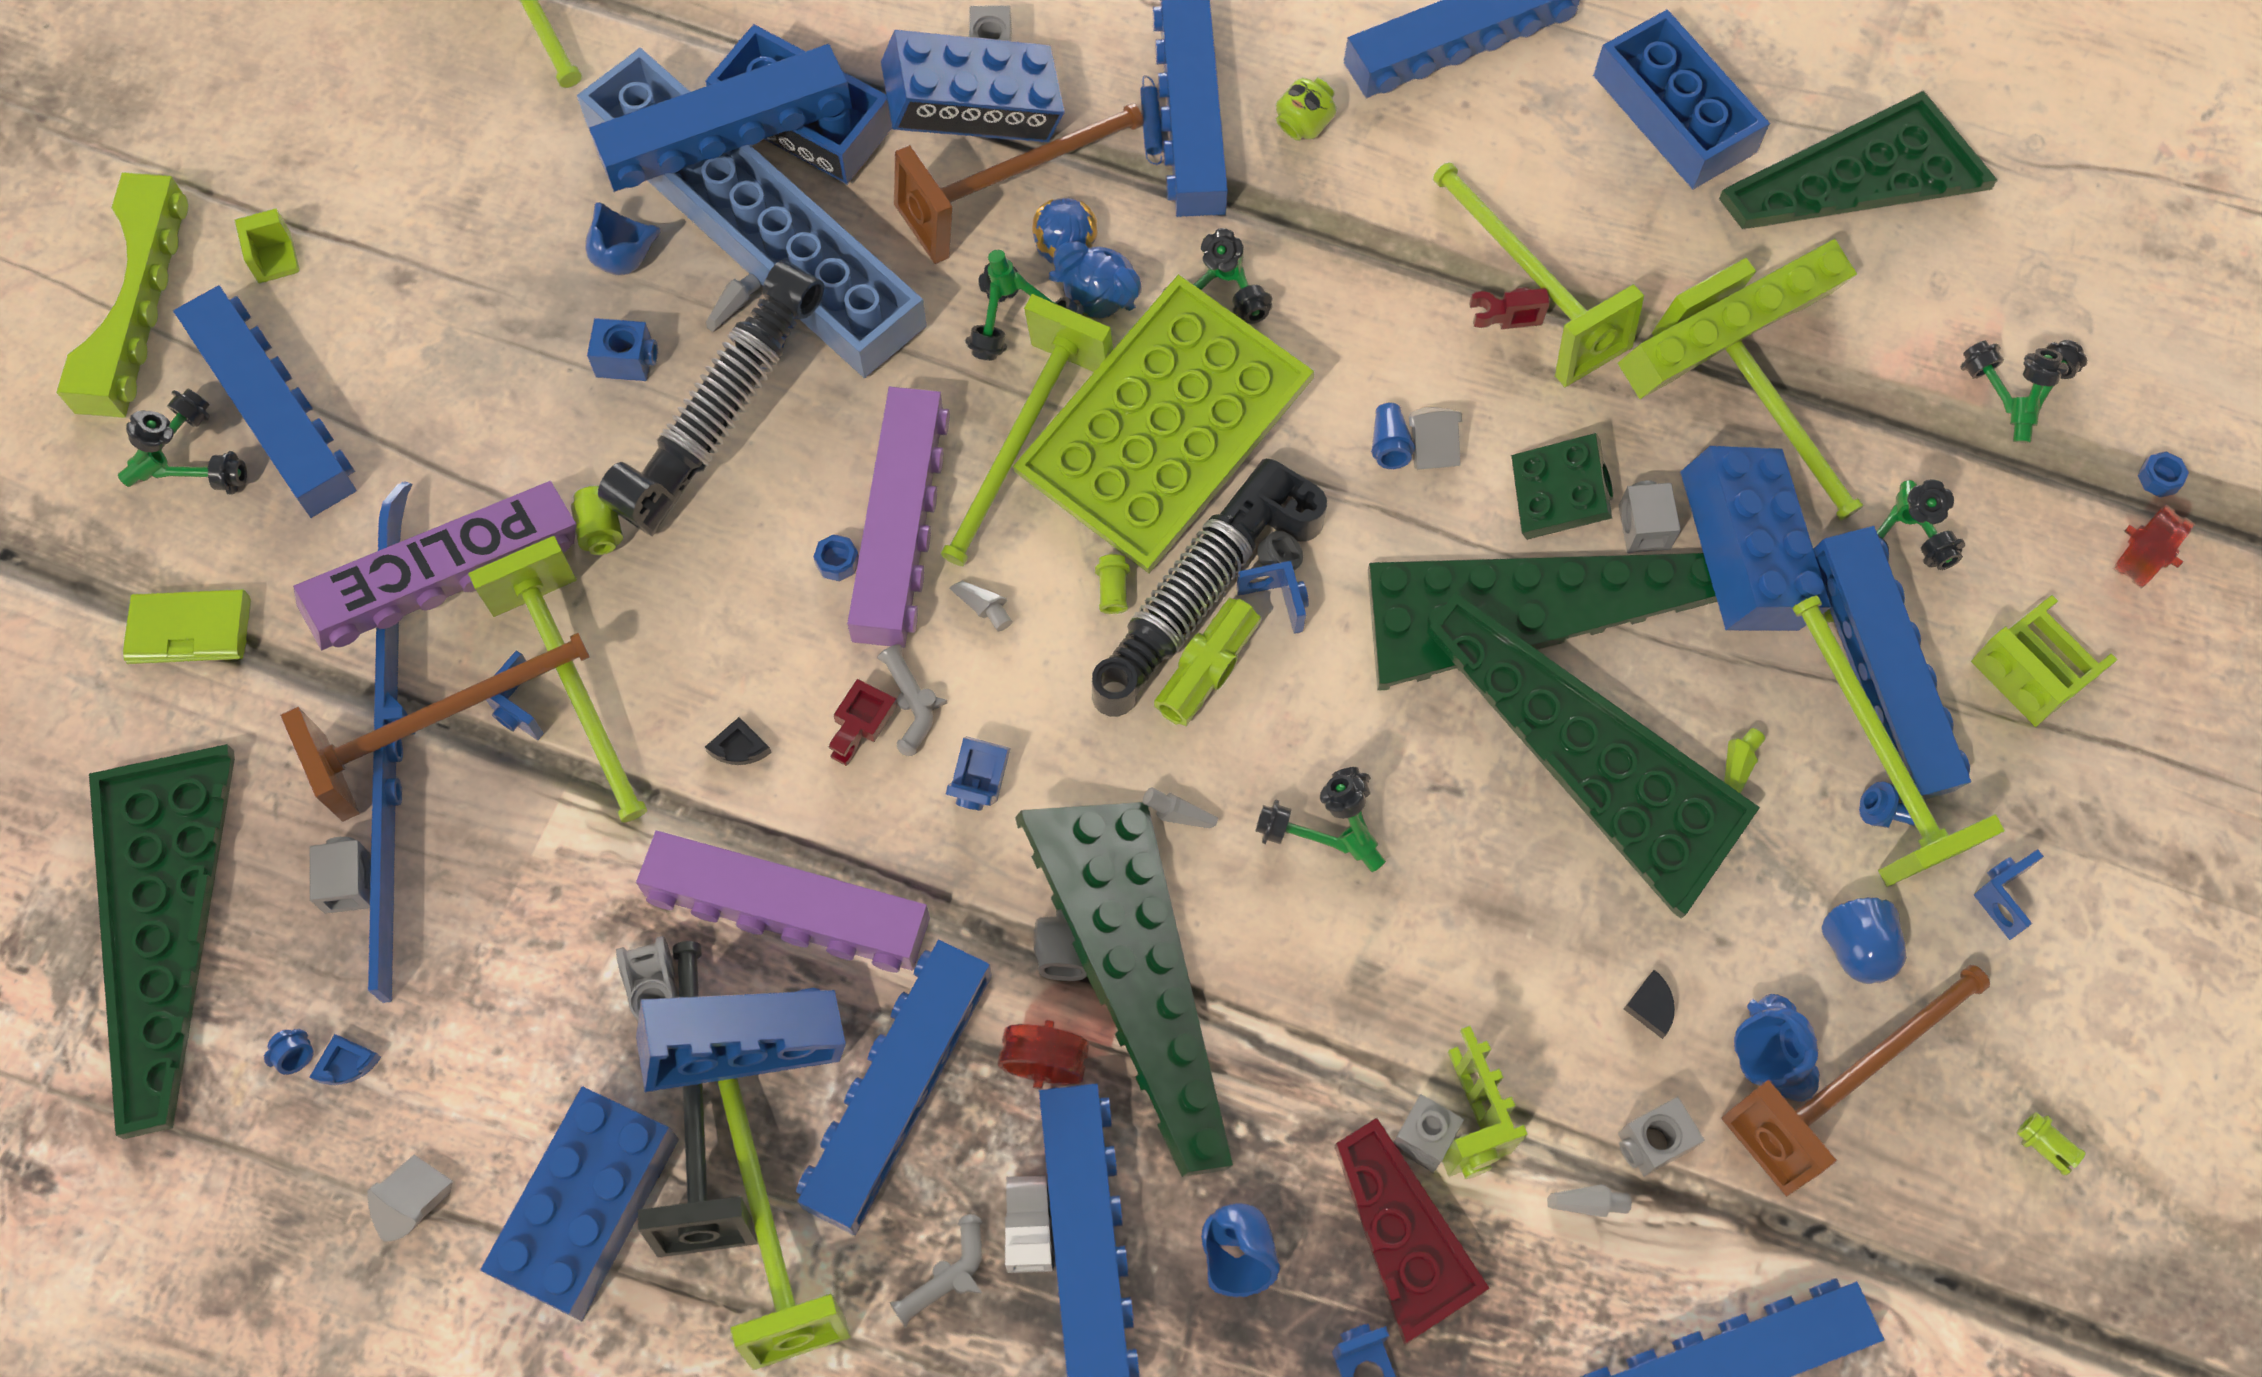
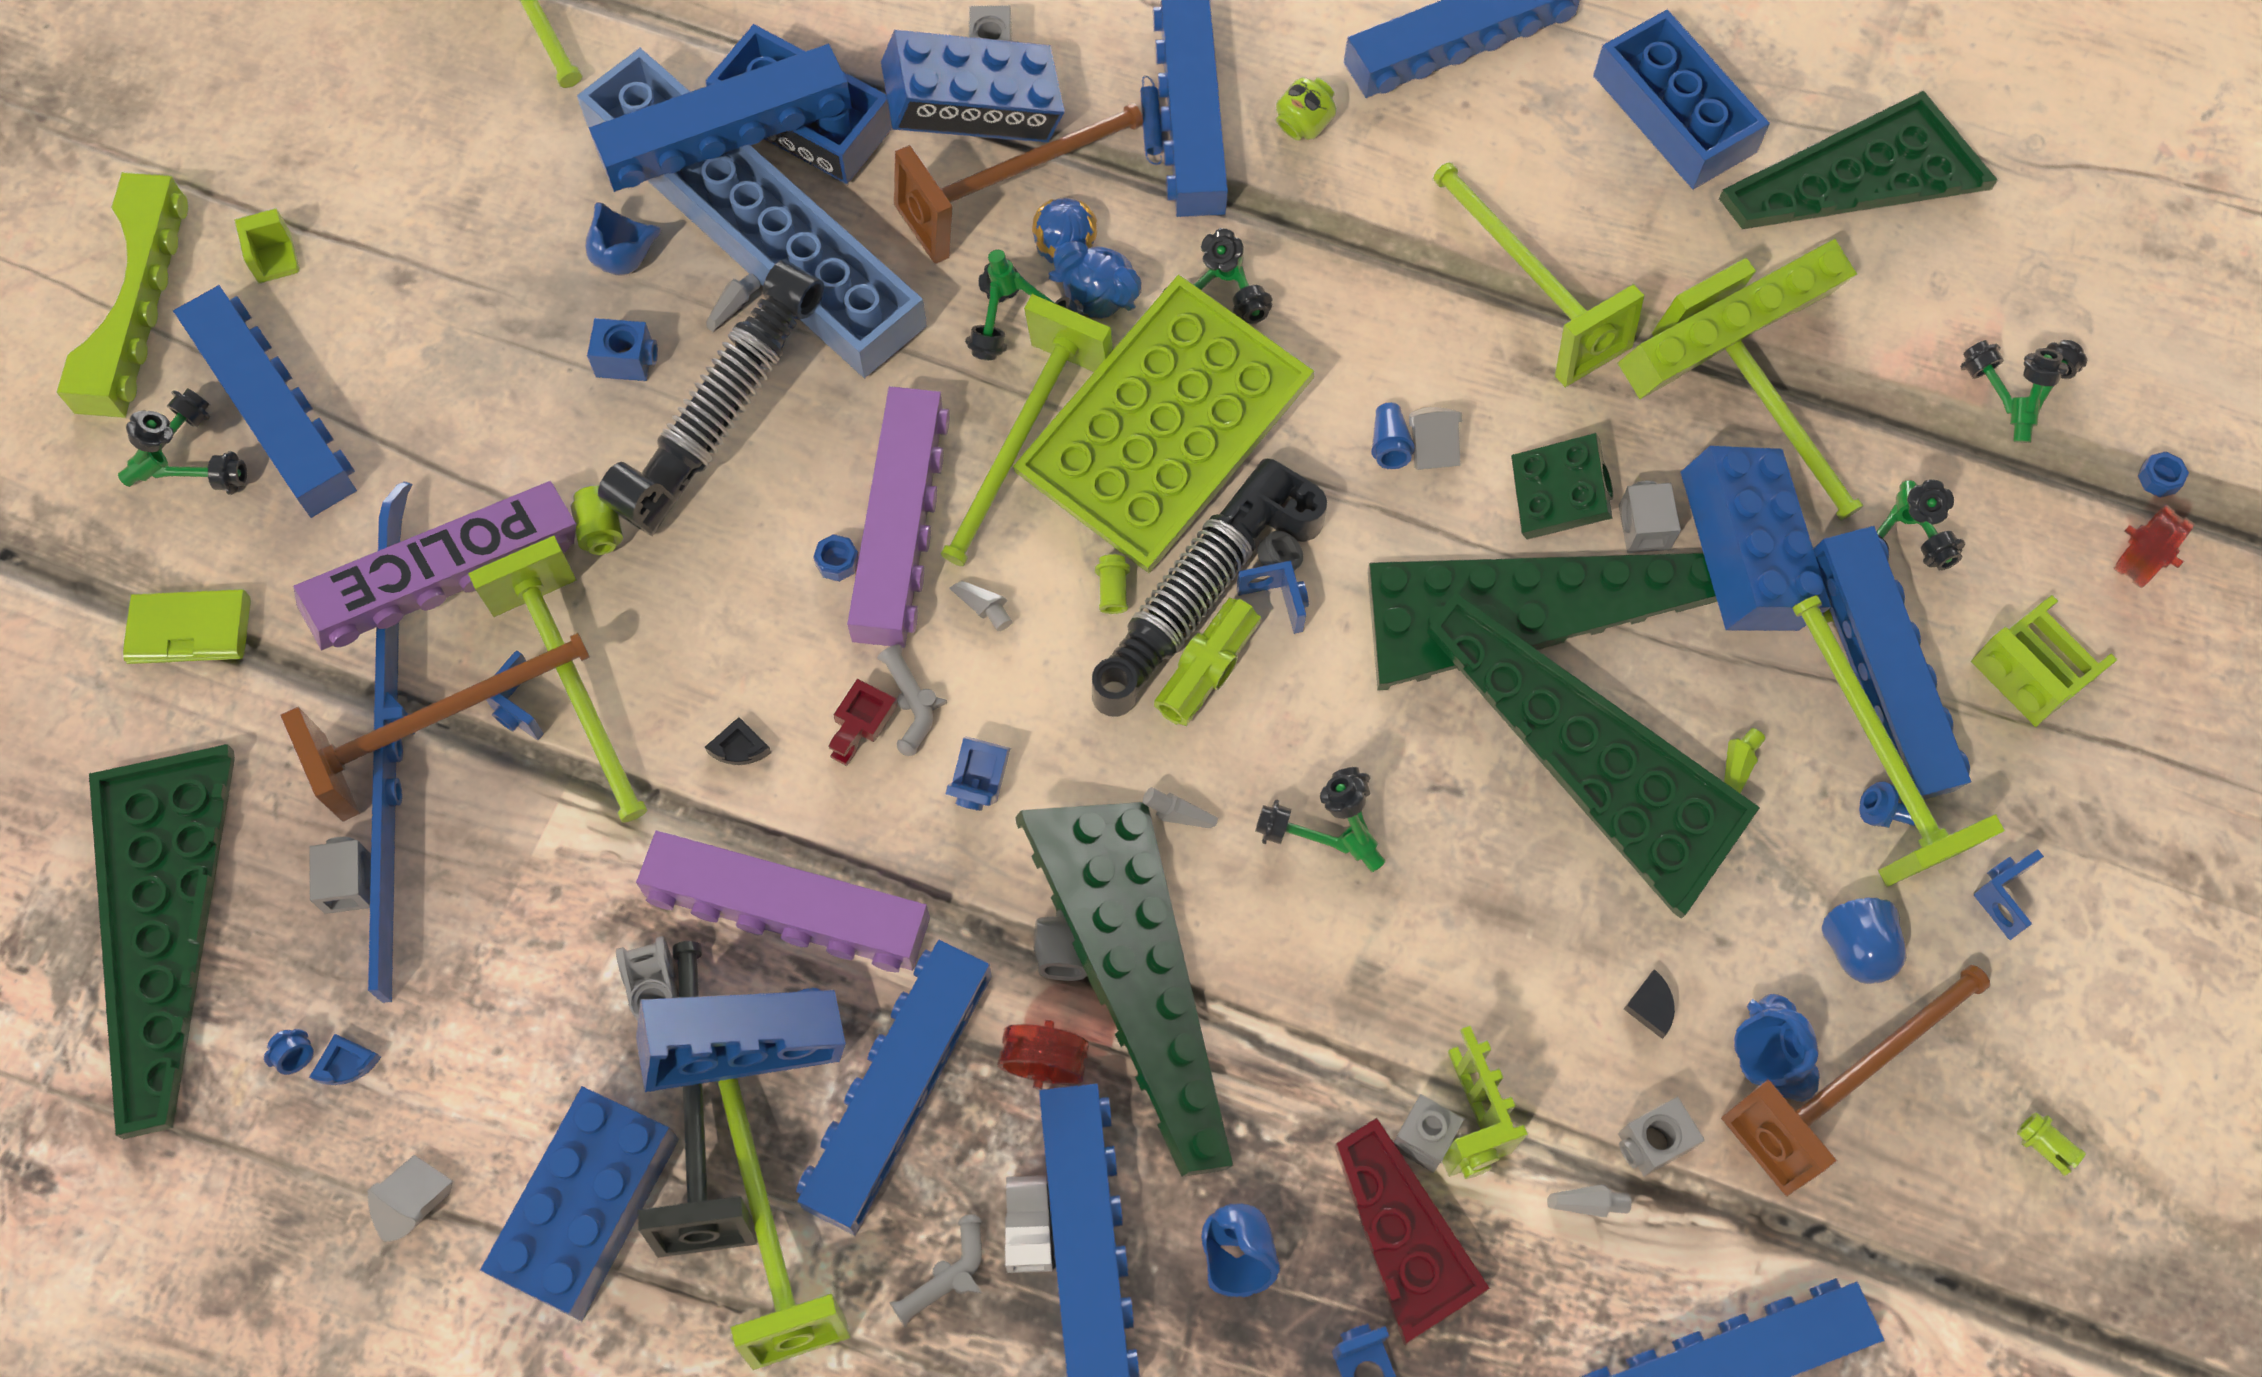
dark red plate [1469,288,1550,329] -> none

